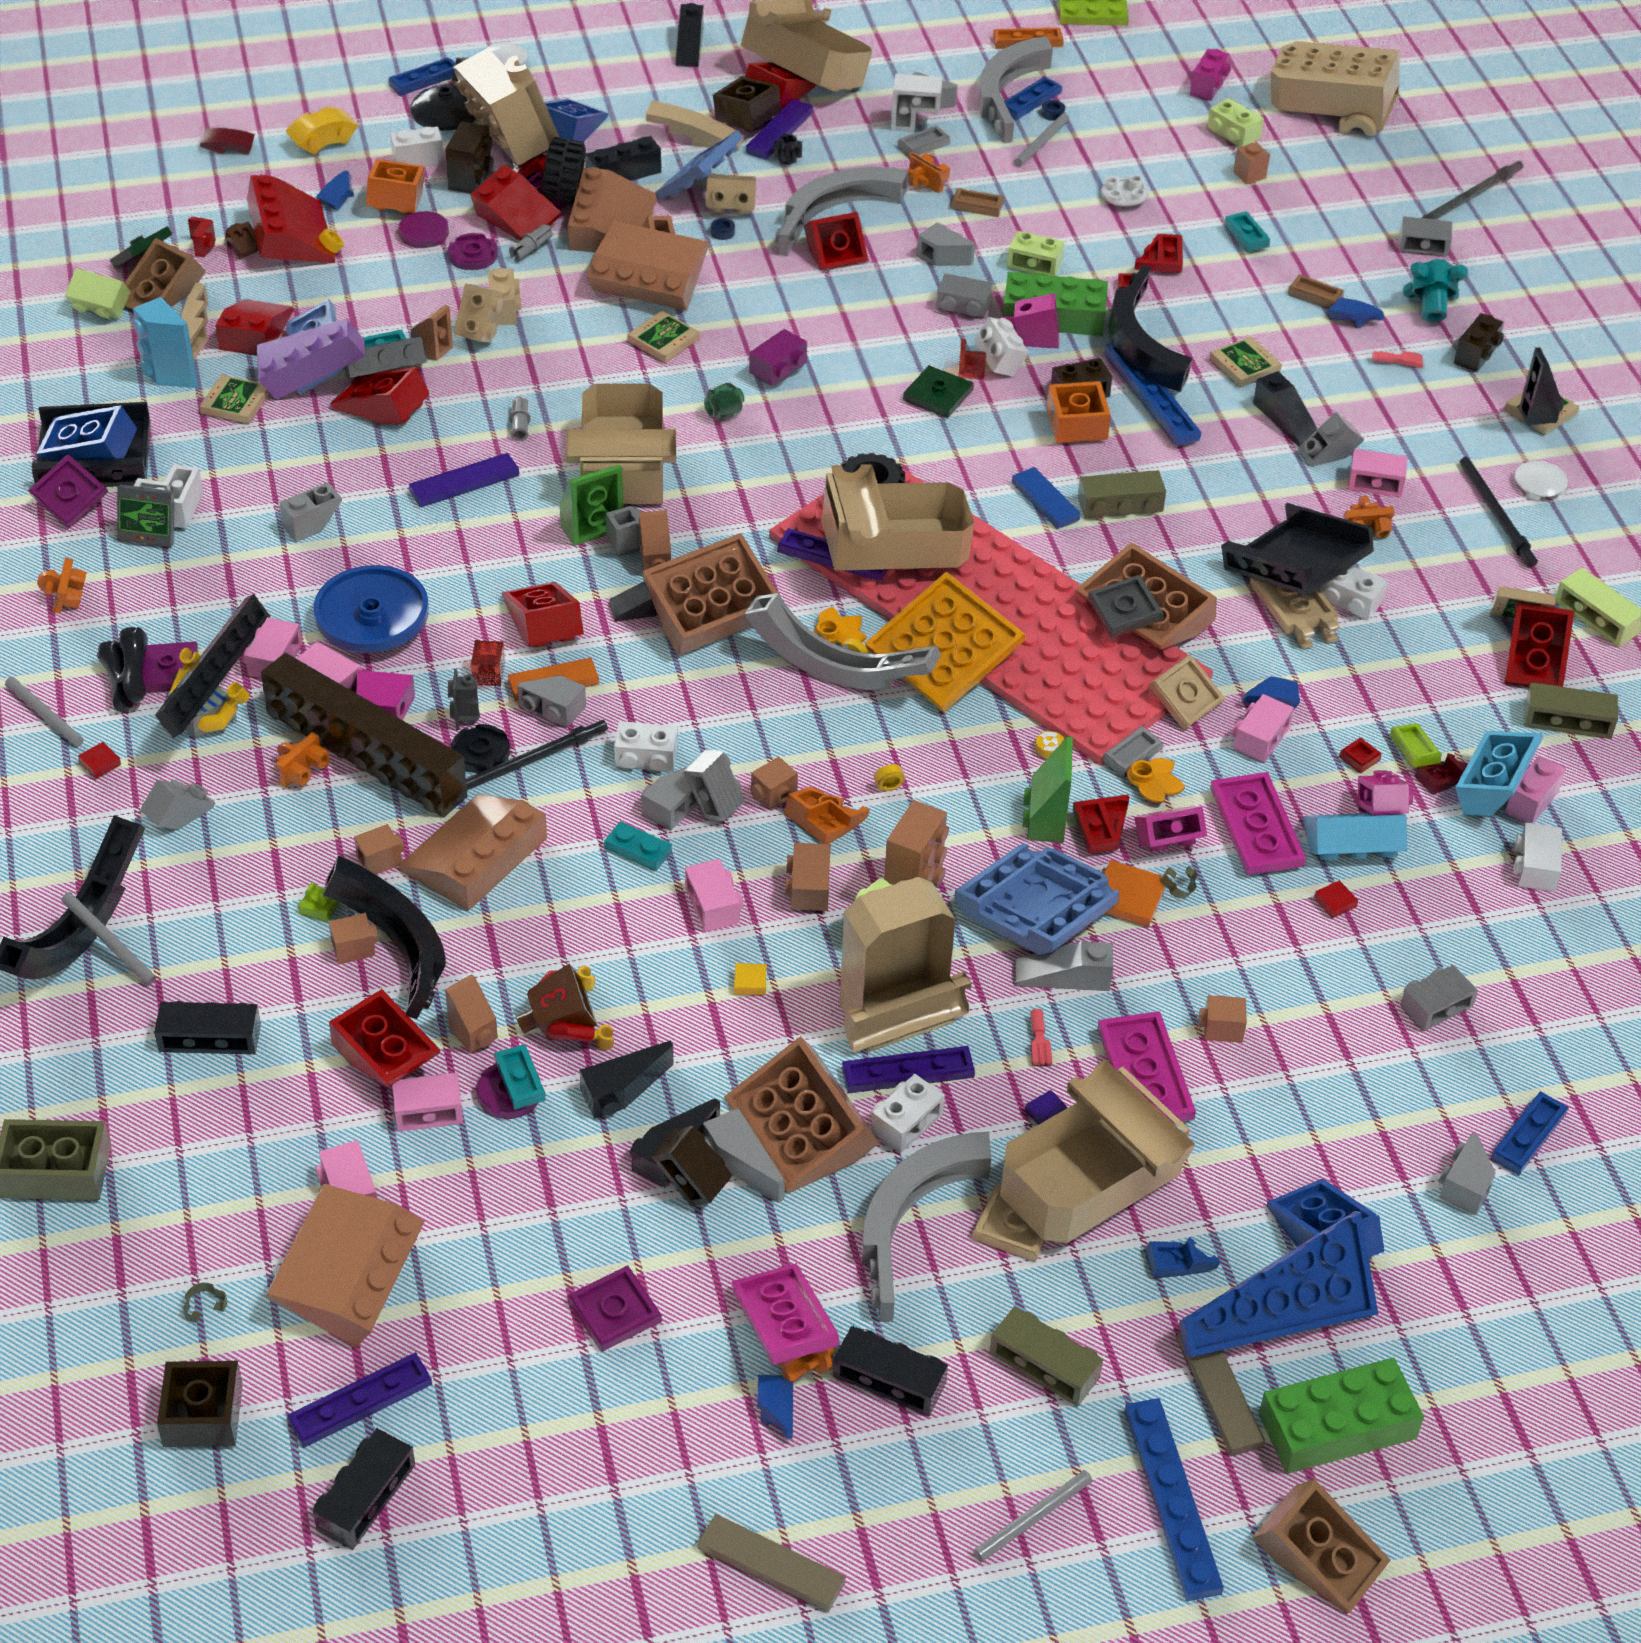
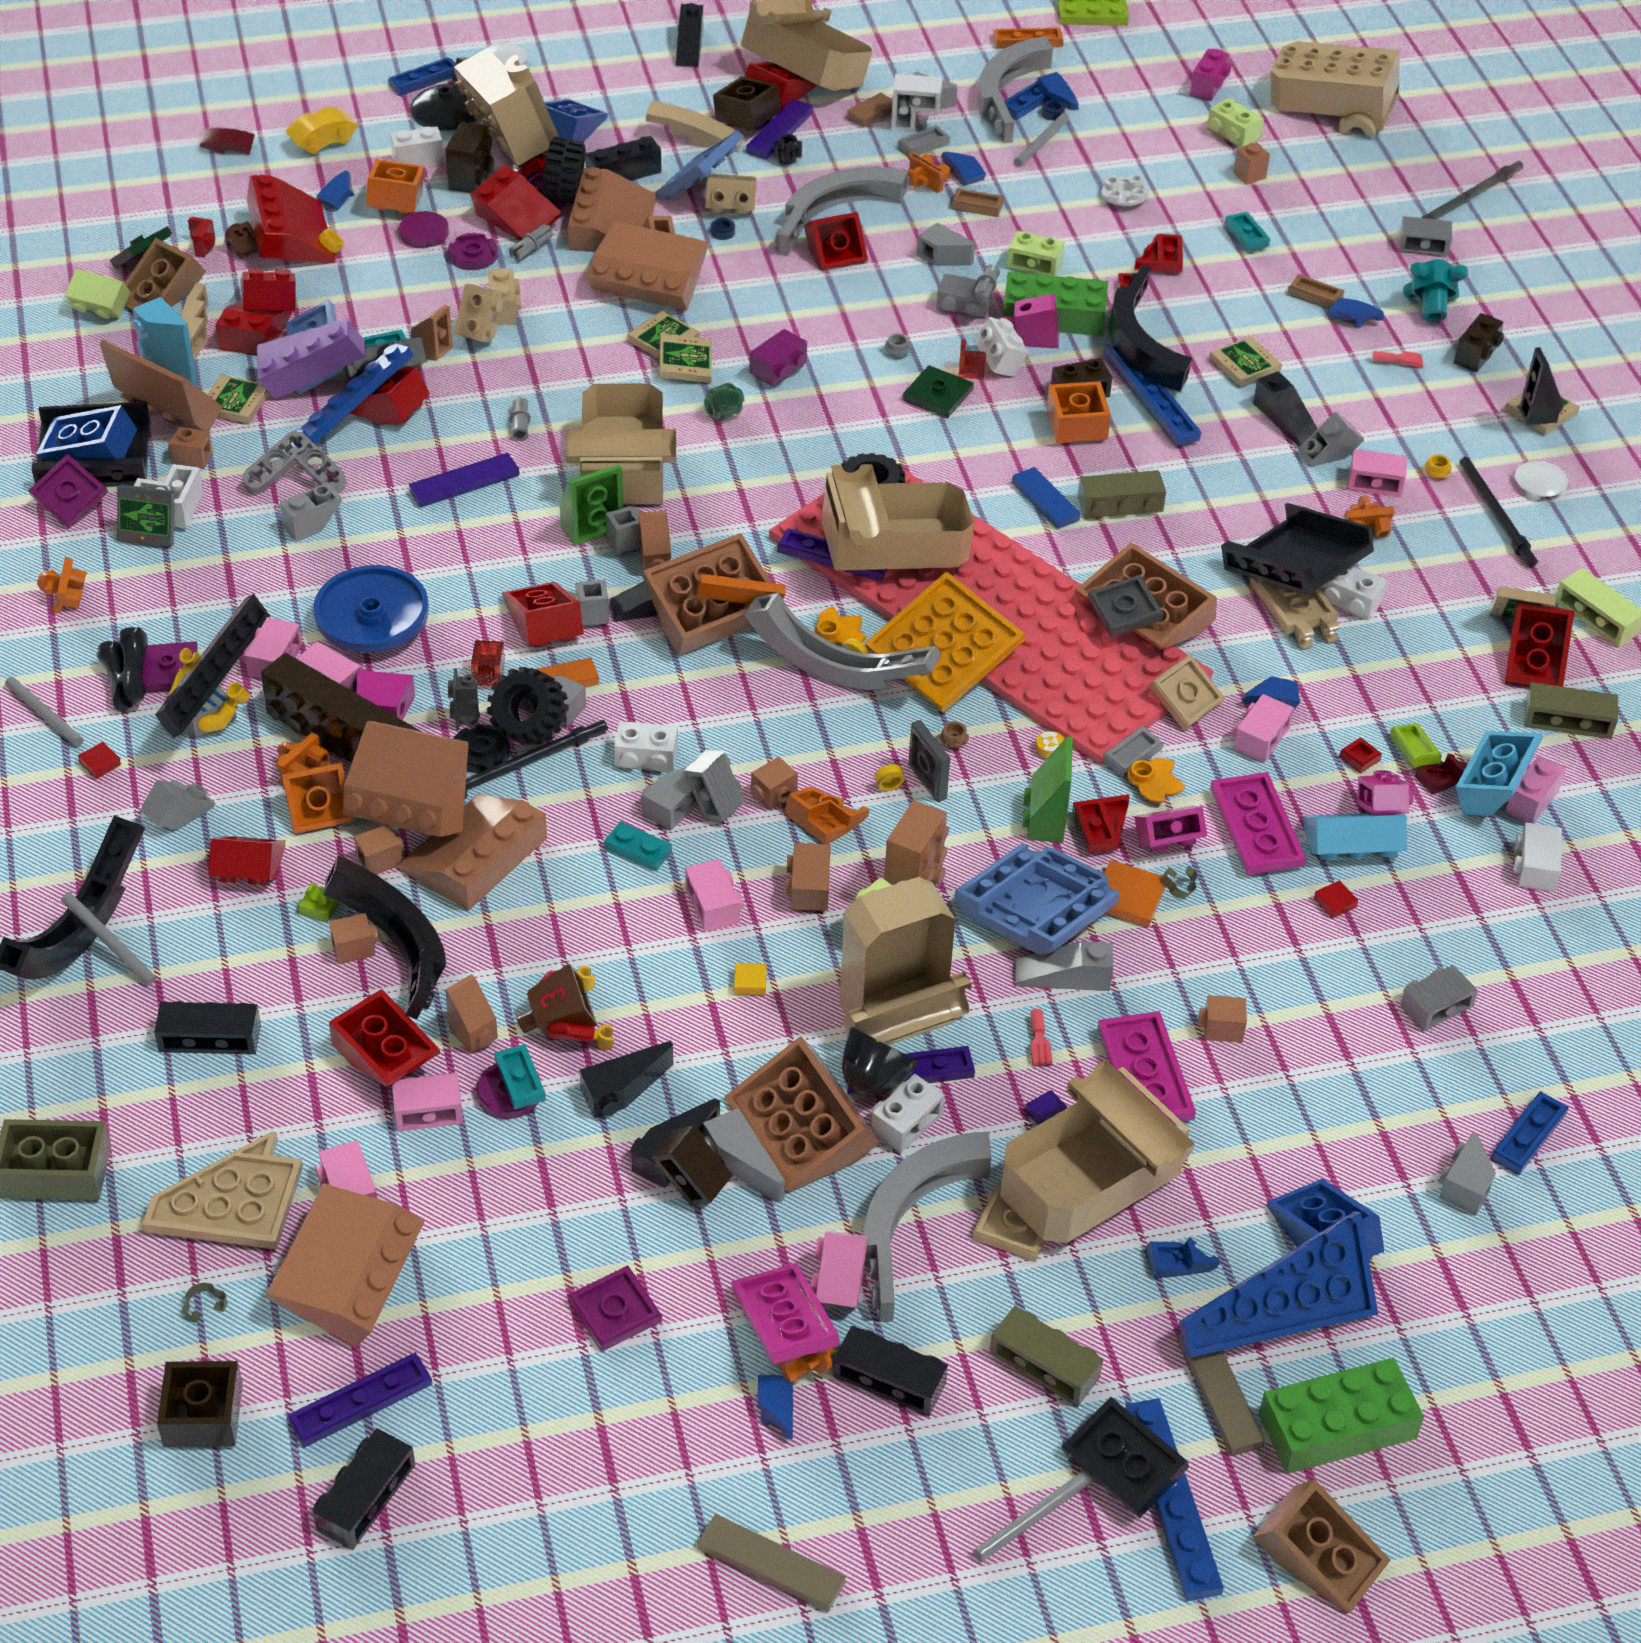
none -> nougat slope [100,339,223,431]
none -> tan wing [142,1132,303,1250]
none -> nougat brick [168,427,213,469]
none -> red slope [208,836,286,885]
none -> red slope [241,269,296,311]
none -> light grey beam [243,431,346,494]
none -> orange slope [282,762,354,834]
none -> blue plate [291,344,414,449]
none -> nougat slope [343,721,468,837]
none -> black tyre [487,667,569,745]
none -> light grey slope [575,579,609,626]
none -> tile [659,333,712,383]
none -> orange tile [696,574,786,604]
none -> bright pink brick [811,1230,868,1308]
none -> black hair [842,1027,919,1096]
none -> medium nougat tile [847,92,893,127]
none -> light grey plate [885,333,911,357]
none -> dark grey tile [908,720,950,802]
none -> medium nougat plate [940,721,969,748]
none -> blue slope [941,151,986,186]
none -> light grey axle [974,264,1000,301]
none -> blue slope [1037,72,1079,110]
none -> black plate [1061,1397,1190,1518]
none -> yellow plate [1424,454,1452,479]

